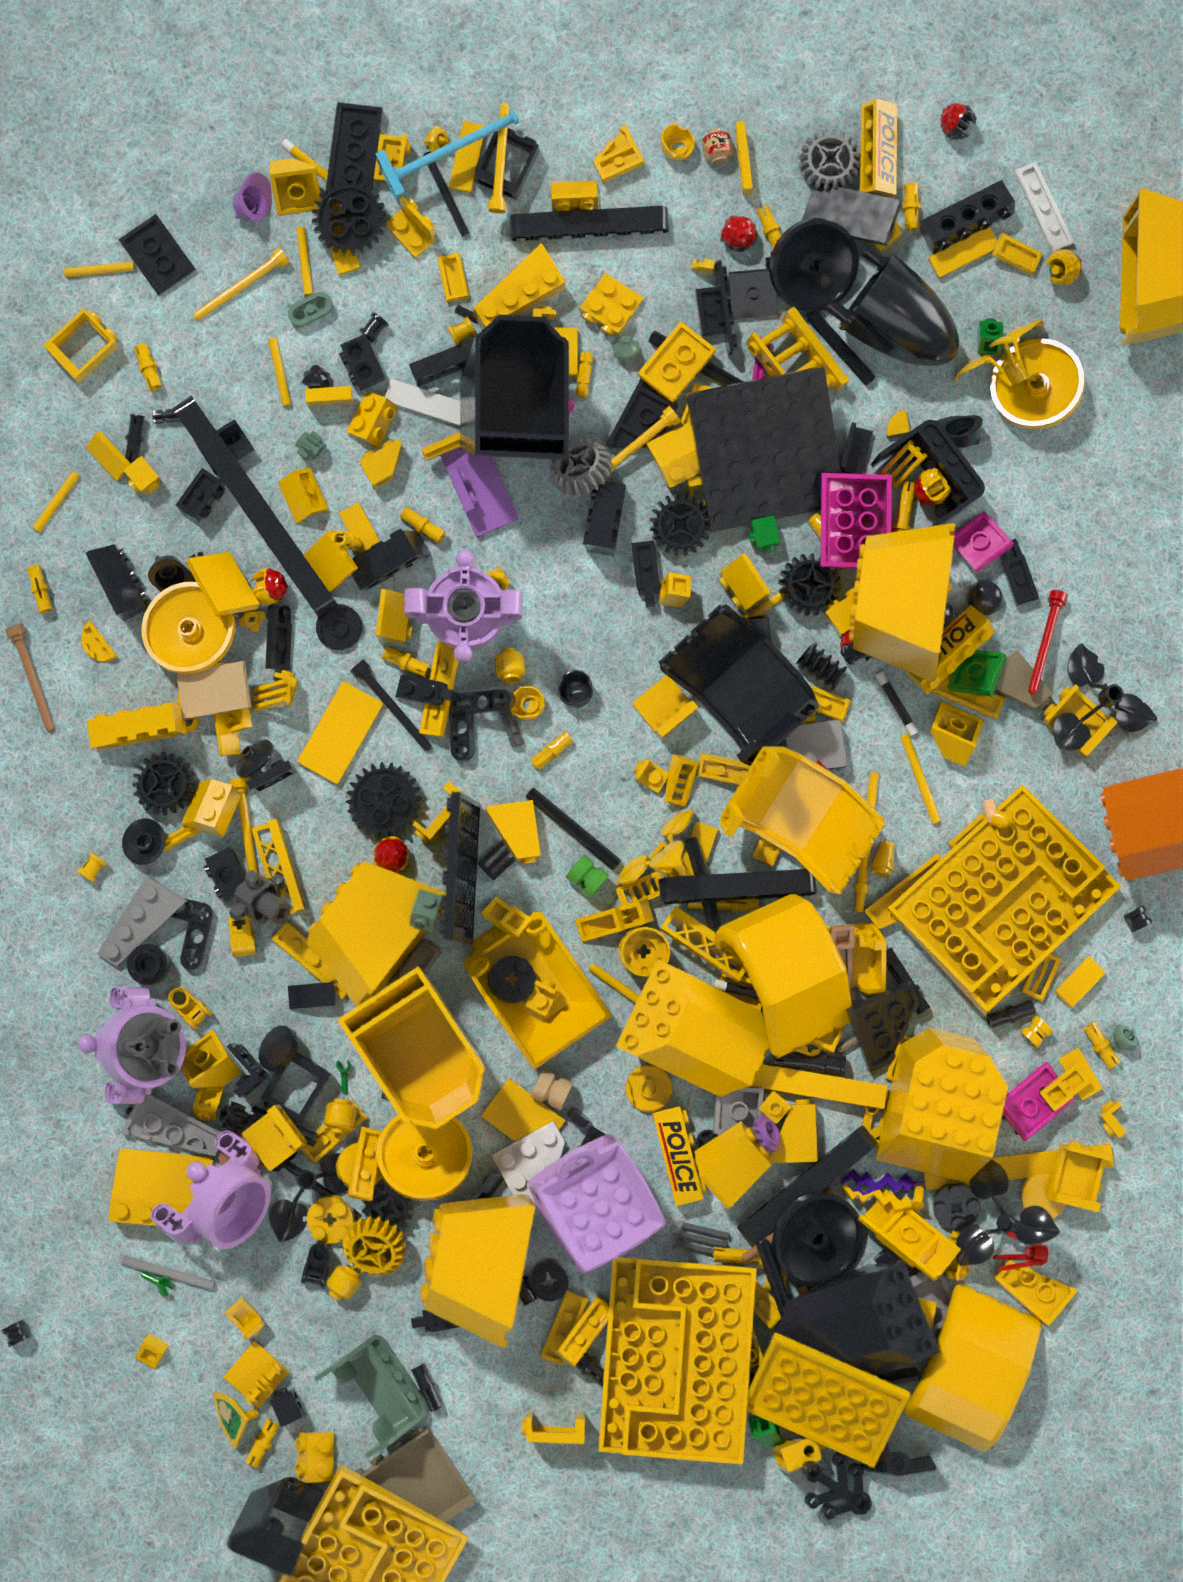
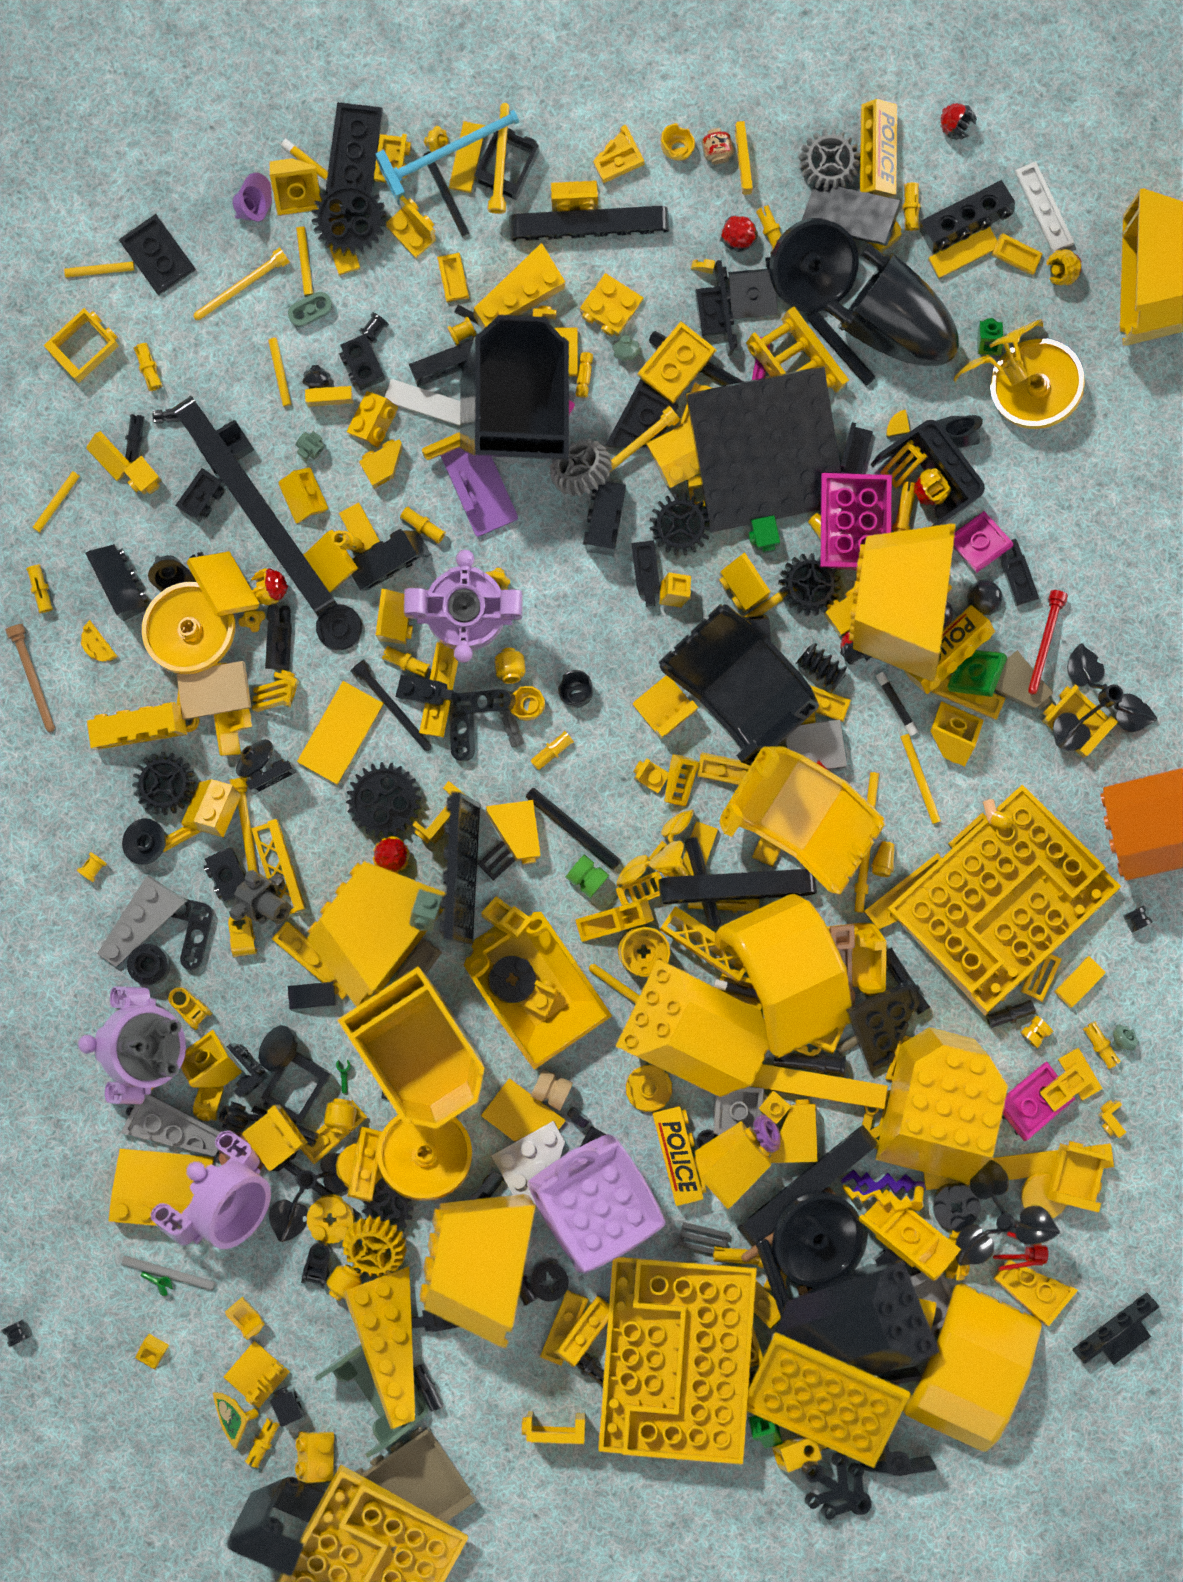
none -> yellow wing [343,1267,415,1429]
none -> black bracket [1072,1293,1159,1365]

